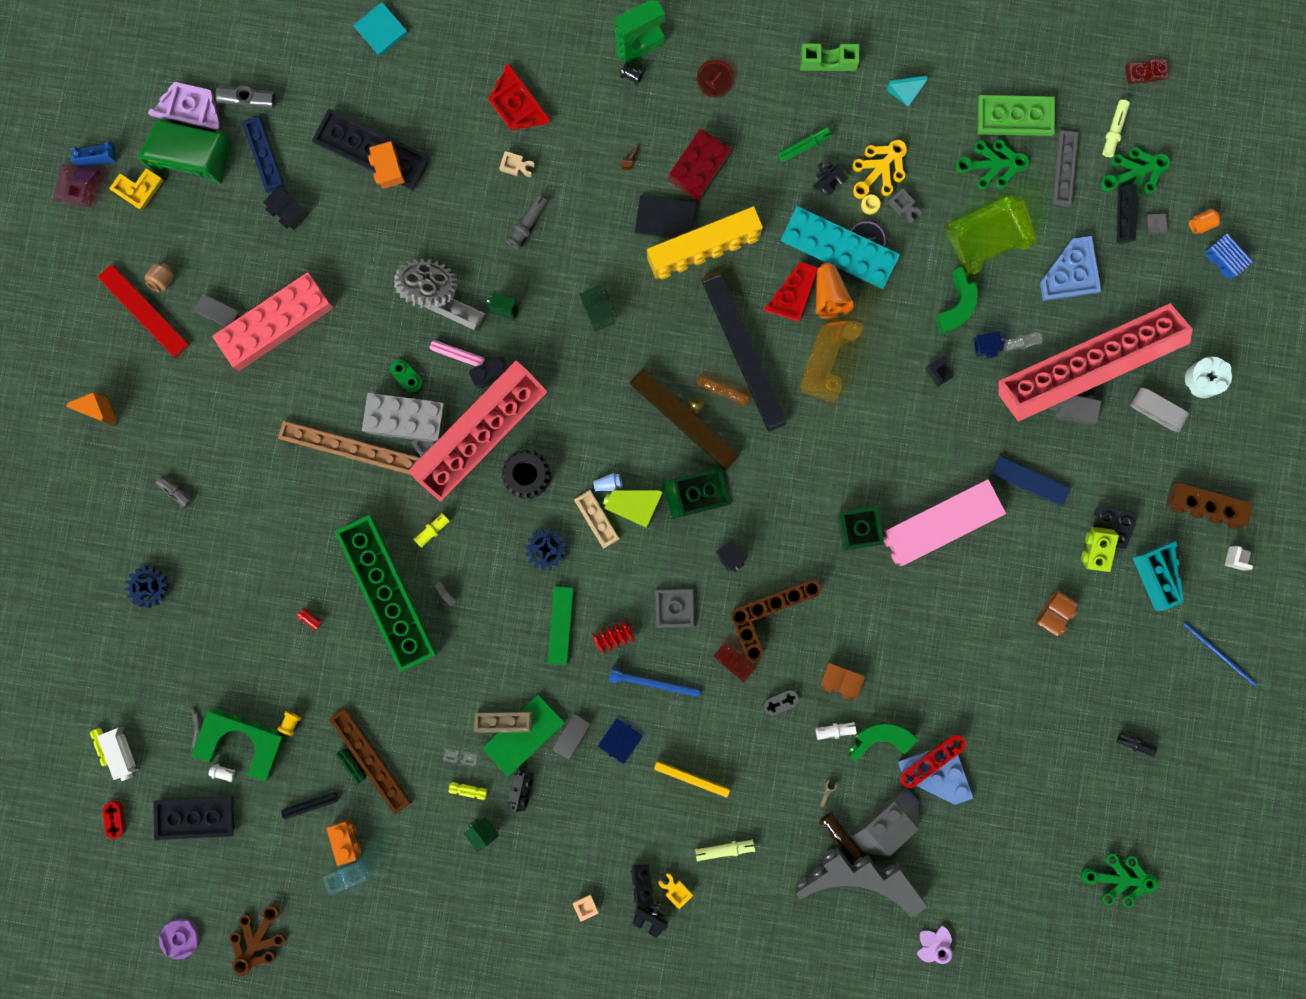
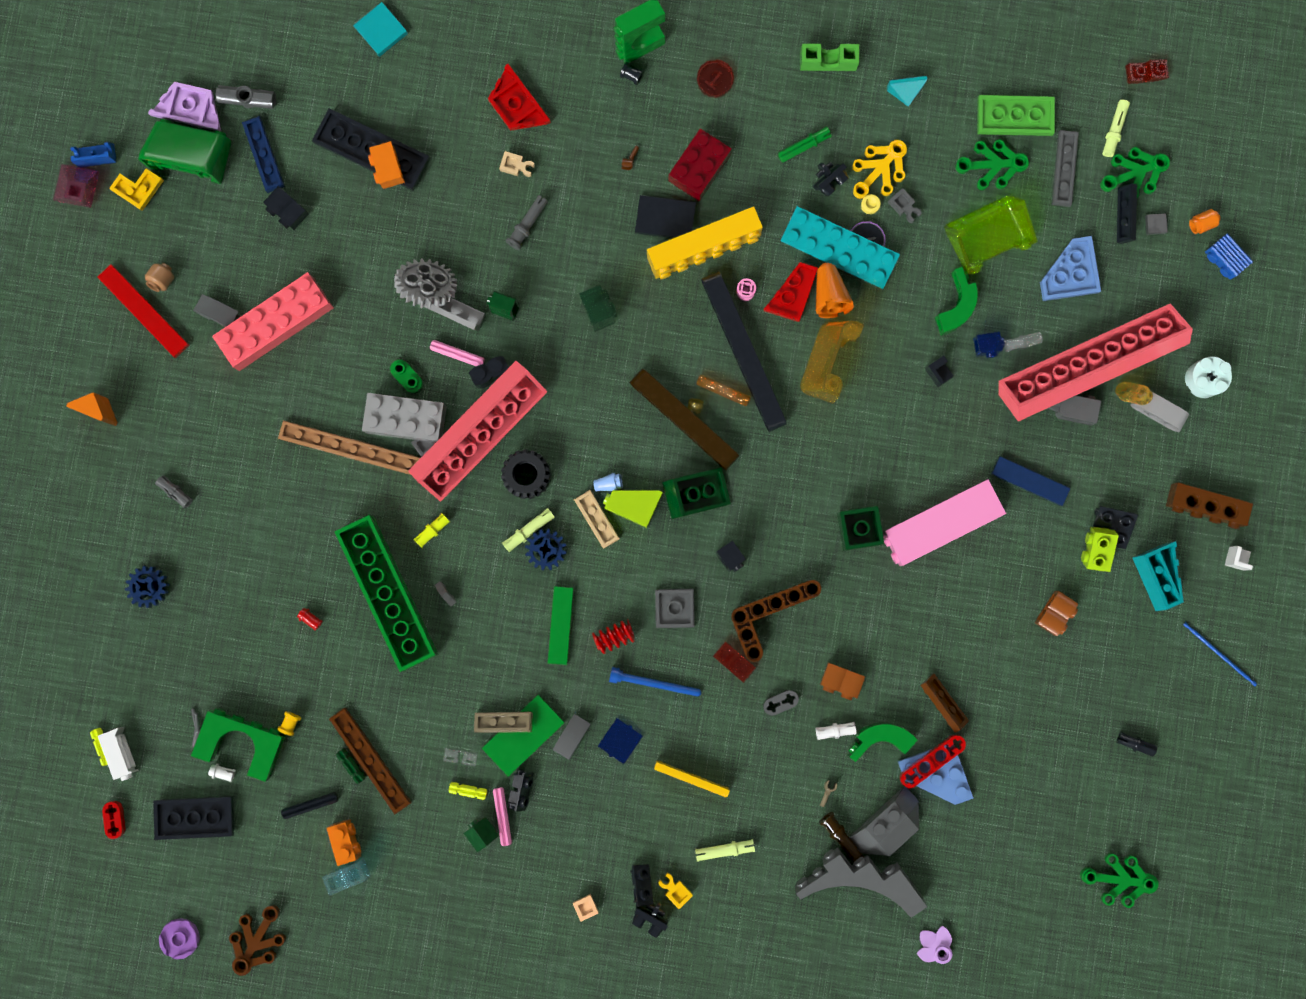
none -> bright pink axle [493,787,512,846]
none -> yellowish green pin [502,508,555,552]
none -> bright pink wheel [736,279,756,301]
none -> reddish brown plate [920,674,969,733]
none -> clear yellow beam [1115,382,1153,405]

